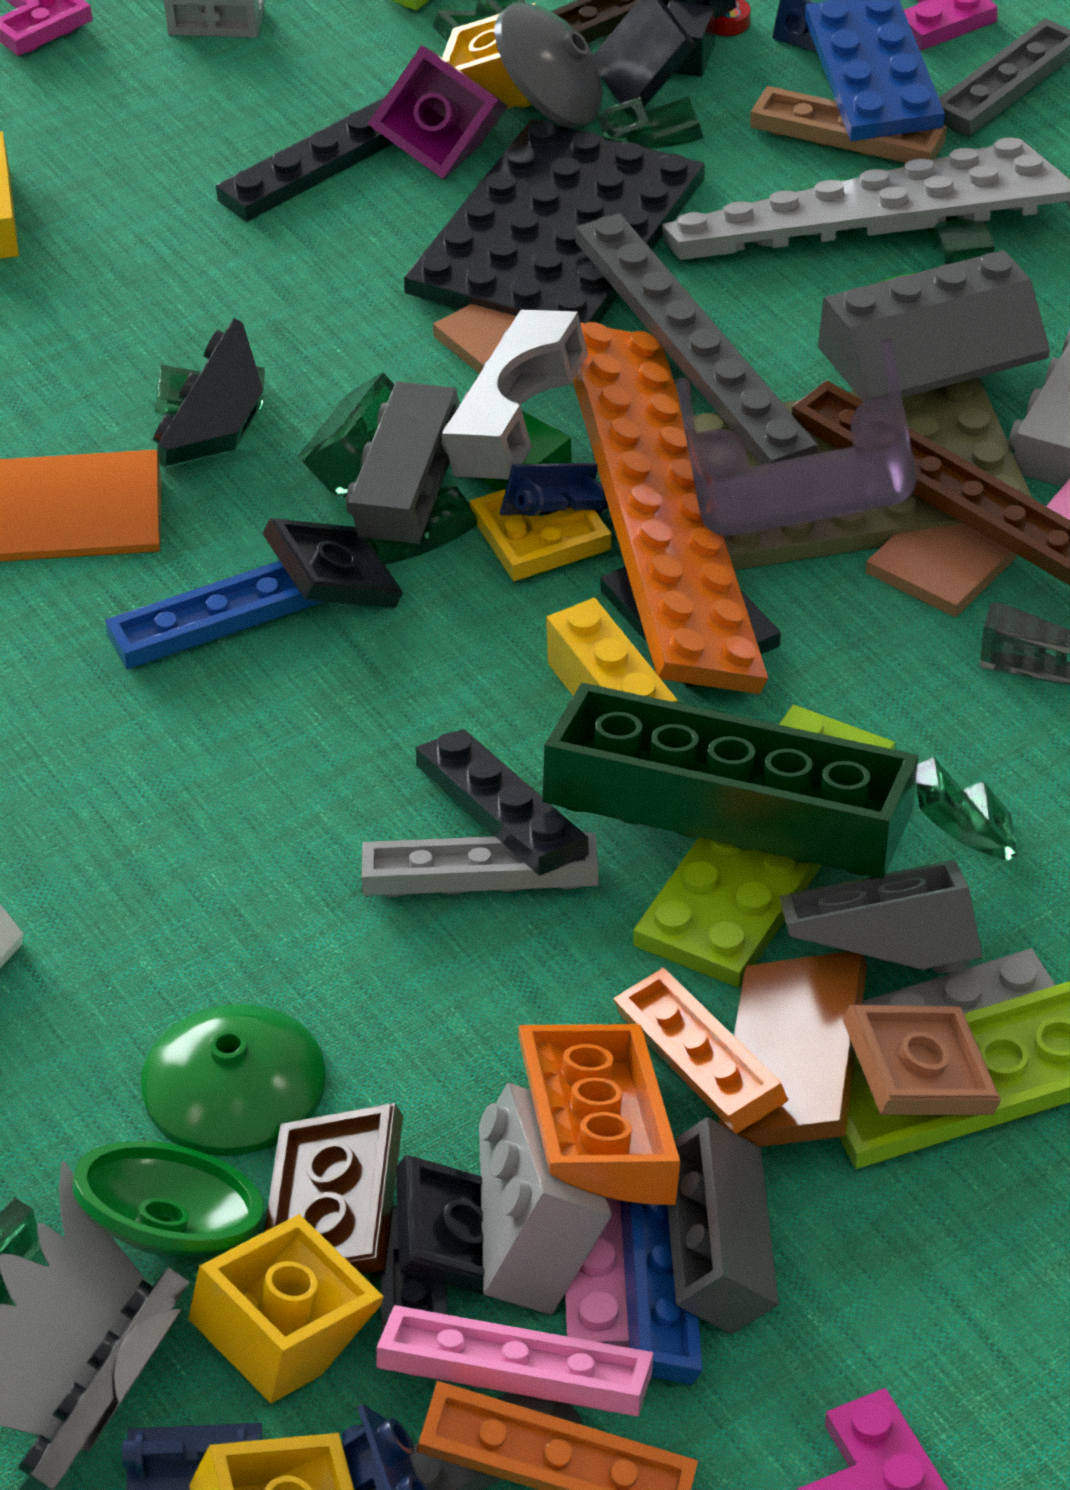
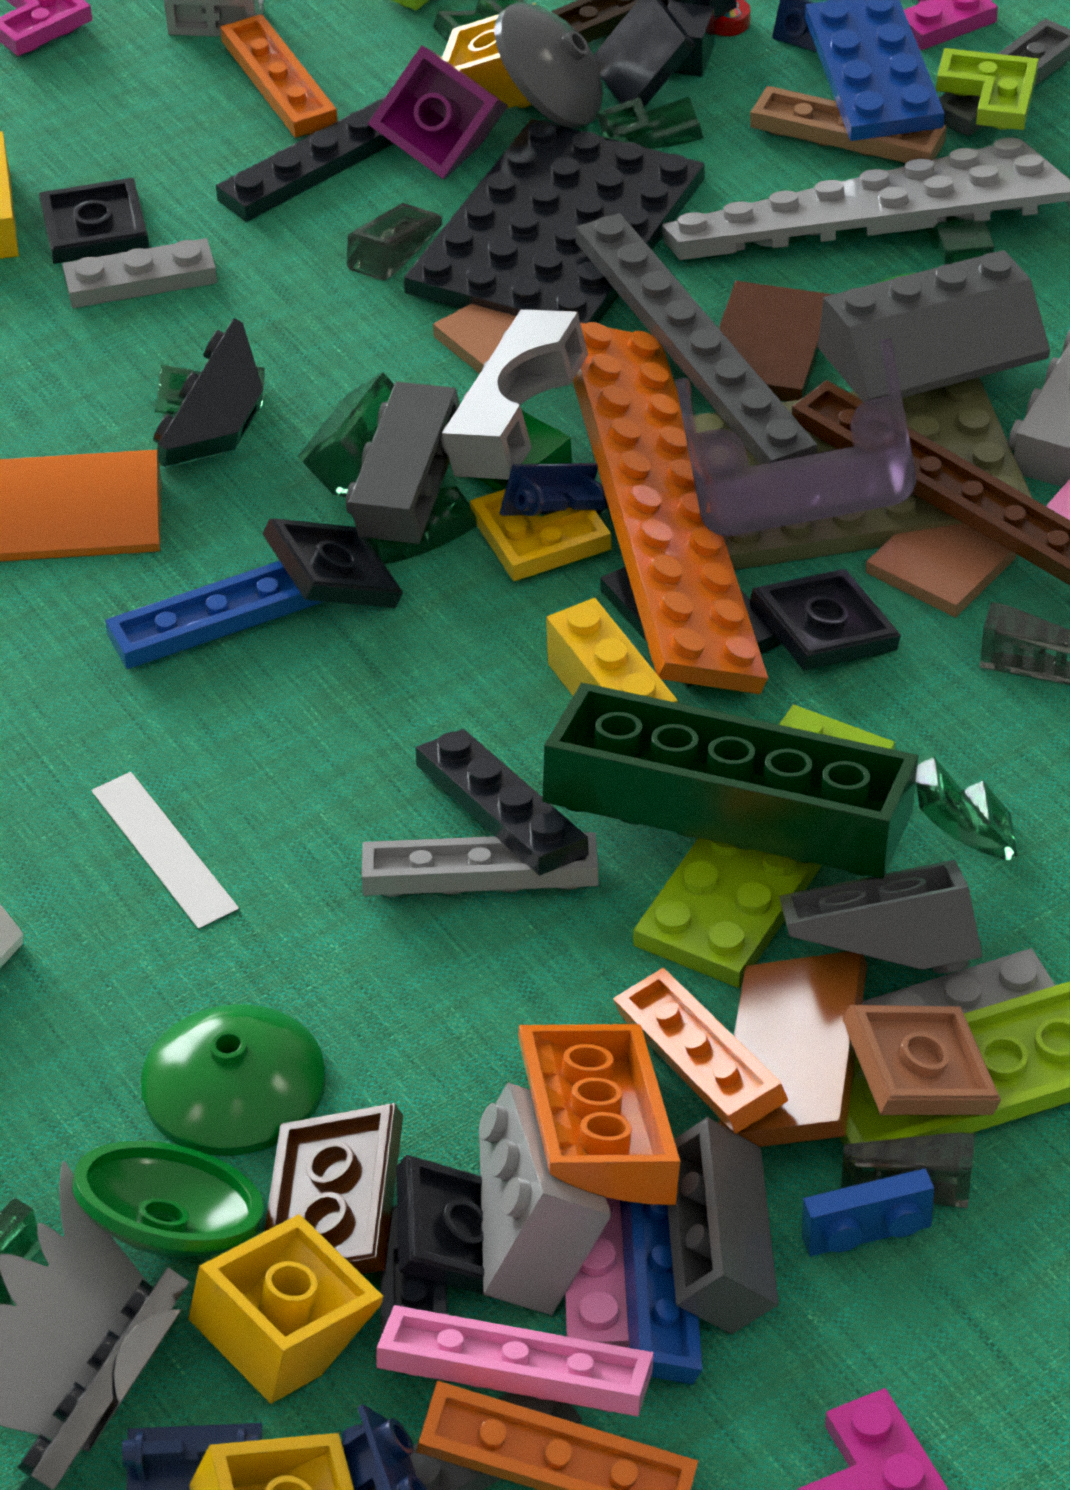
none -> black tile [39,178,149,264]
none -> light grey plate [62,238,217,308]
none -> white sticker [91,772,239,929]
none -> orange plate [220,14,338,138]
none -> clear smoke slope [347,203,442,281]
none -> reddish brown tile [719,280,833,401]
none -> black tile [749,569,901,671]
none -> blue plate [802,1168,934,1256]
none -> clear smoke slope [841,1133,975,1208]
none -> lime plate [936,48,1039,130]

